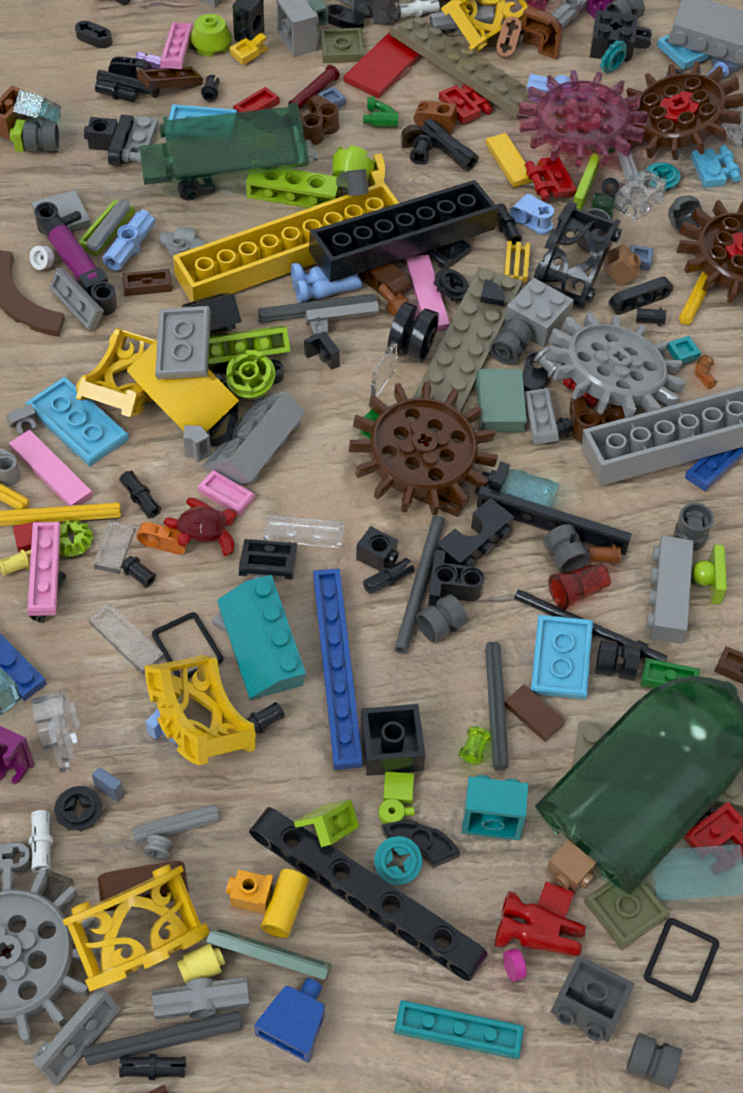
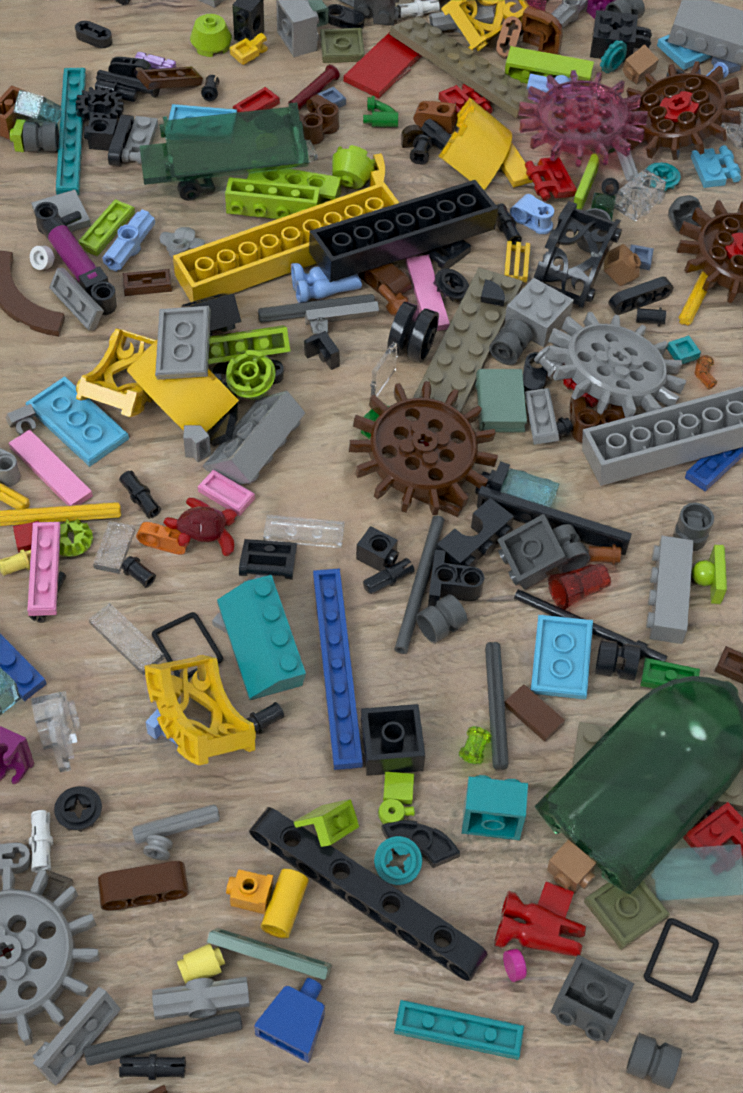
yellow fence [63,864,209,992] -> none
light grey axle [87,199,130,252] -> none
sand blue tile [92,767,124,803] -> none
bright pink tile [160,22,193,69] -> none
dark grey piece [336,169,369,196] -> none
none -> teal tile [56,68,86,195]
none -> black gear [76,86,124,122]
none -> lime brick [225,177,320,219]
none -> yellow panel [438,98,512,190]
none -> dark grey plate [497,514,568,590]
none -> lime brick [505,46,594,86]
none -> medium nougat brick [623,45,659,85]

